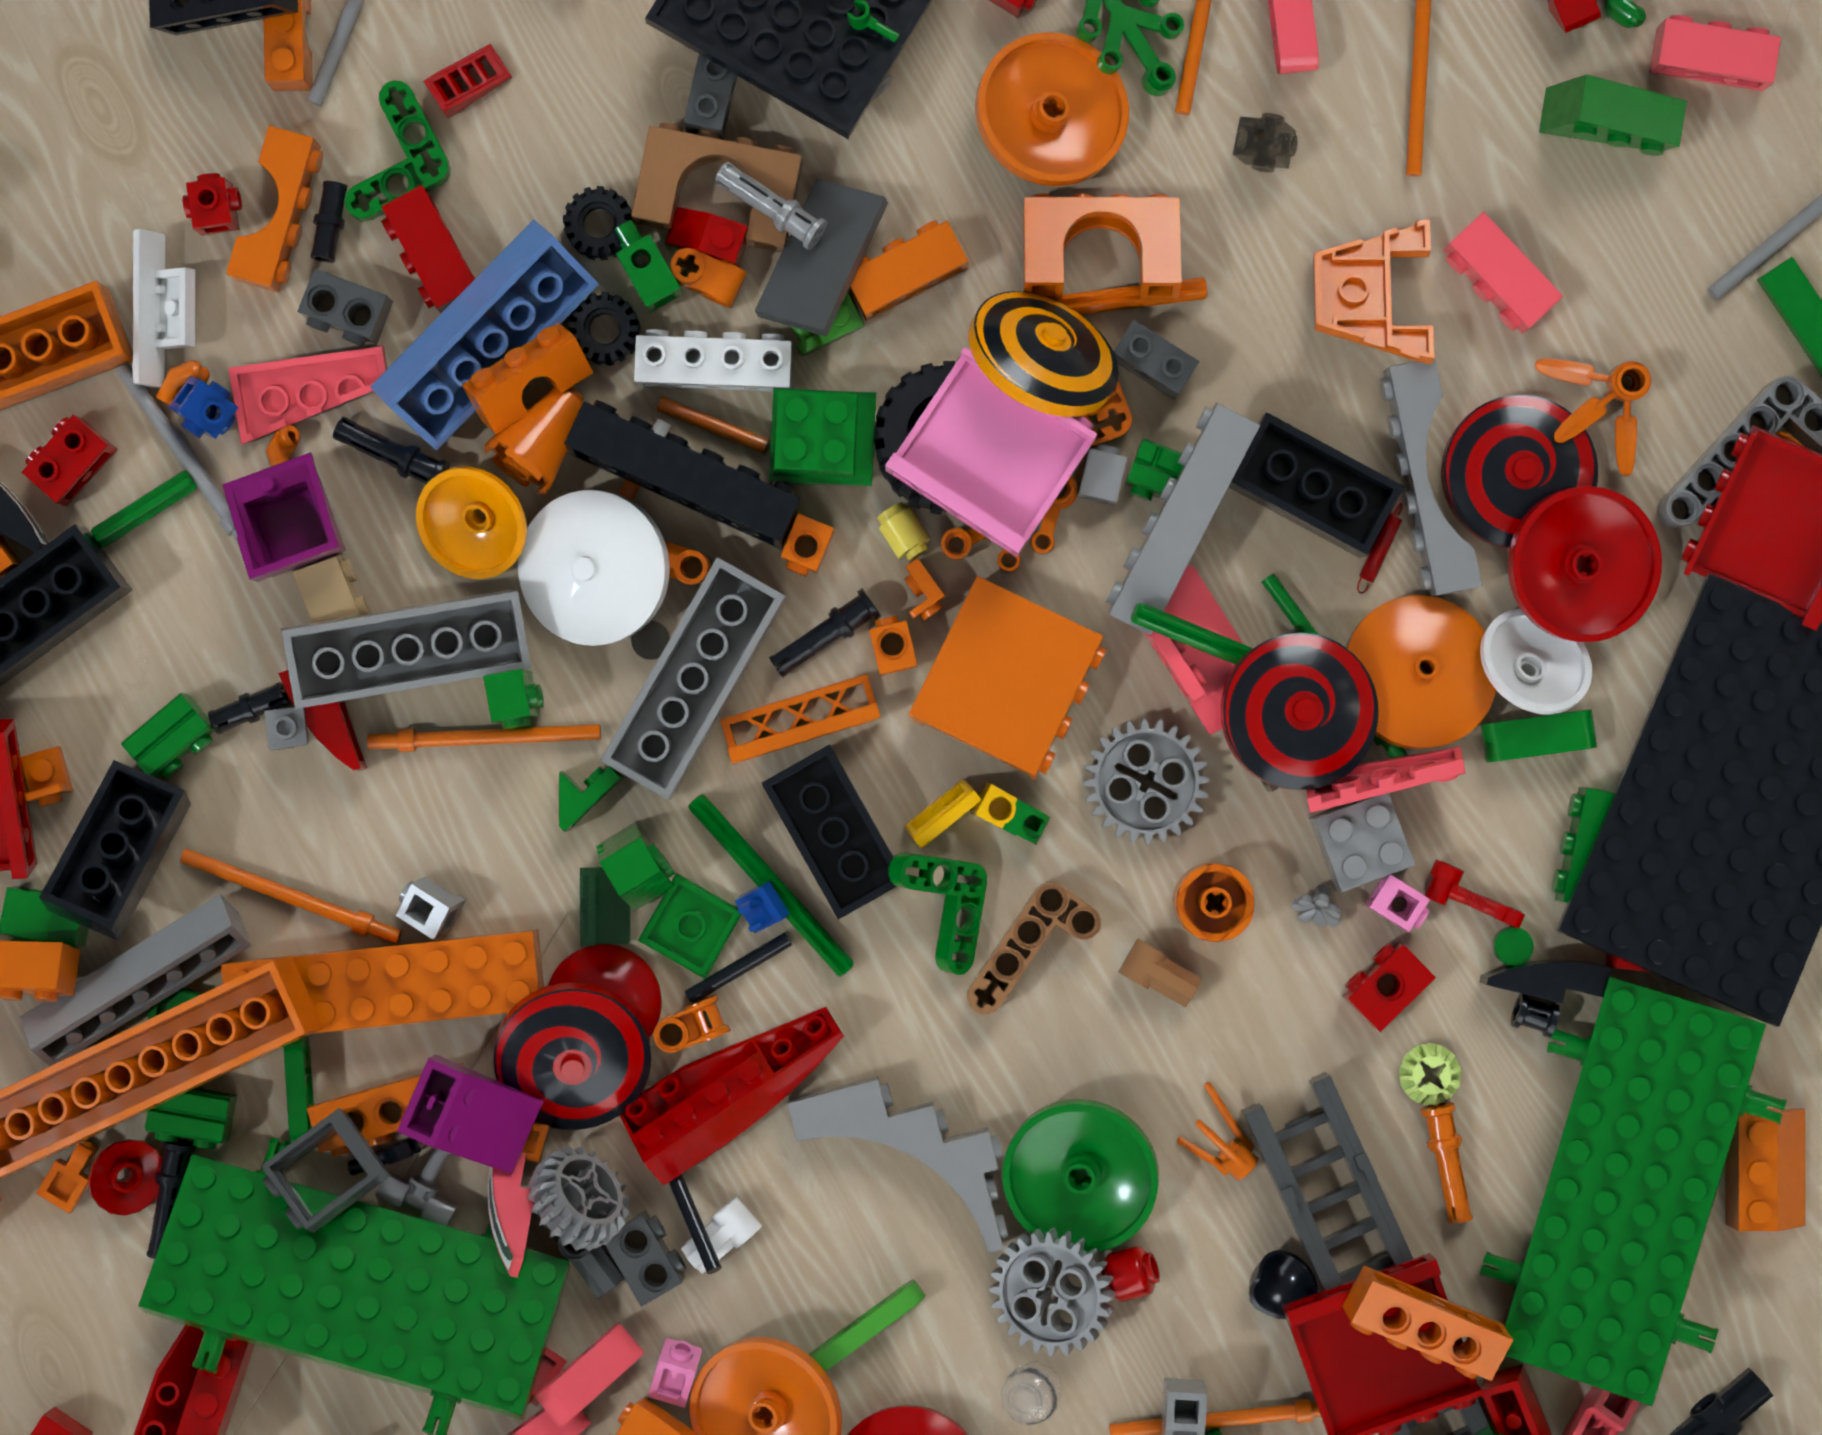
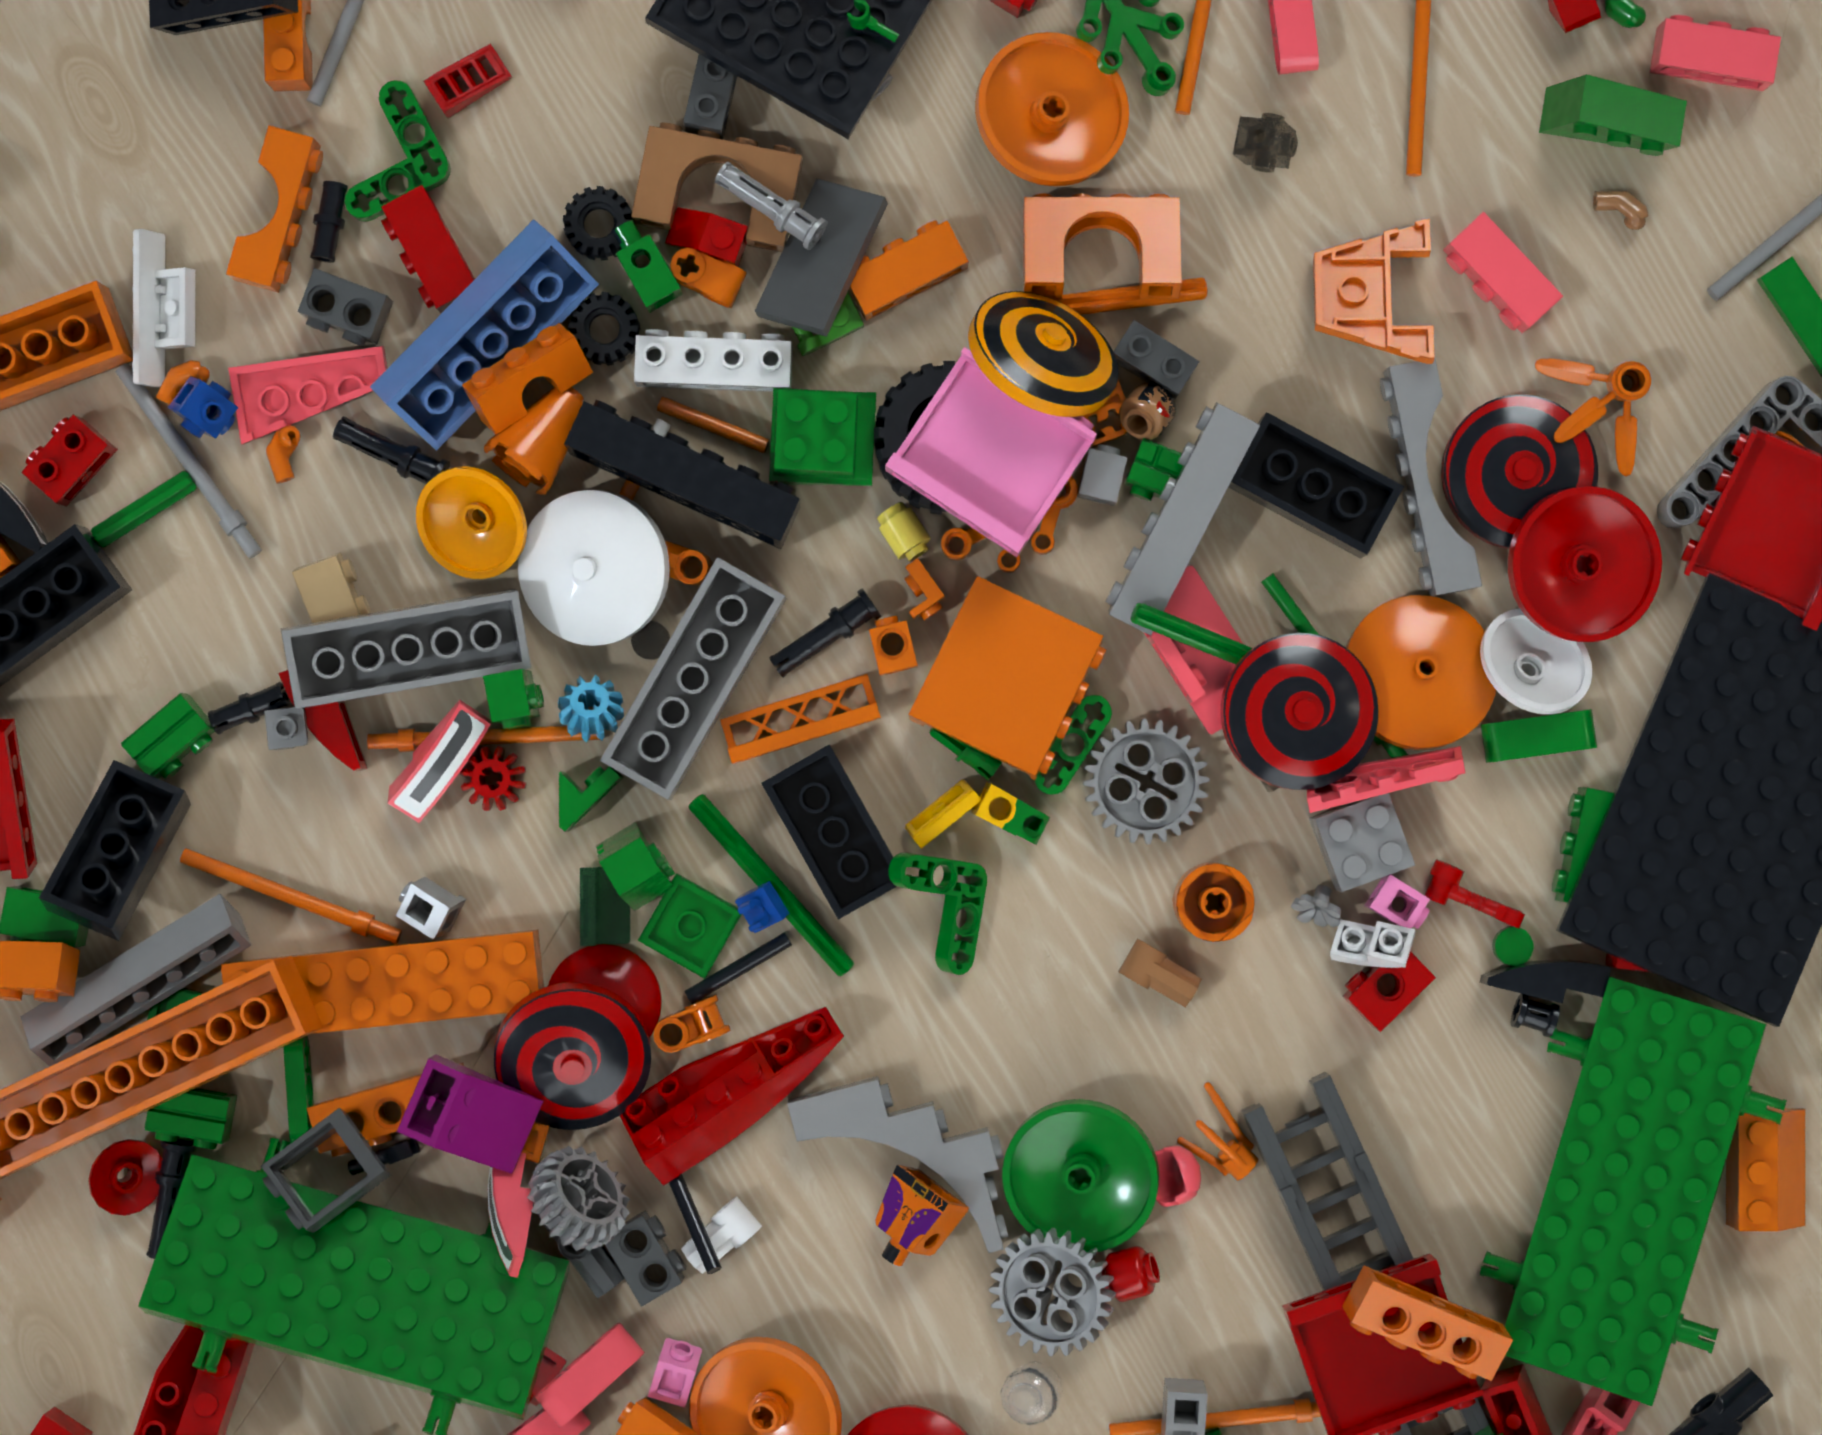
orange bracket [21,746,73,807] -> none
orange plate [36,1139,99,1213] -> none
red brick [182,173,242,236] -> none
magenta piece [222,452,346,582] -> none
light grey bar [375,1148,458,1226] -> none
orange brick [780,513,835,577] -> none
bright green beam [809,1279,926,1372] -> none
medium nougat beam [967,882,1101,1014] -> none
black helmet [1249,1250,1318,1319] -> none
red piece [1357,503,1403,594] -> none
yellowish green gear [1399,1043,1462,1106] -> none
orange pin [1420,1102,1473,1224] -> none
none -> slope [387,700,491,823]
none -> red gear [460,746,527,811]
none -> medium azure gear [558,674,624,742]
none -> torso [875,1165,969,1266]
none -> green axle [929,728,1002,781]
none -> green beam [1034,695,1112,795]
none -> medium nougat head [1119,383,1176,440]
none -> coral hair [1155,1145,1201,1207]
none -> white slope [1330,919,1416,968]
none -> medium nougat arm [1593,191,1648,230]

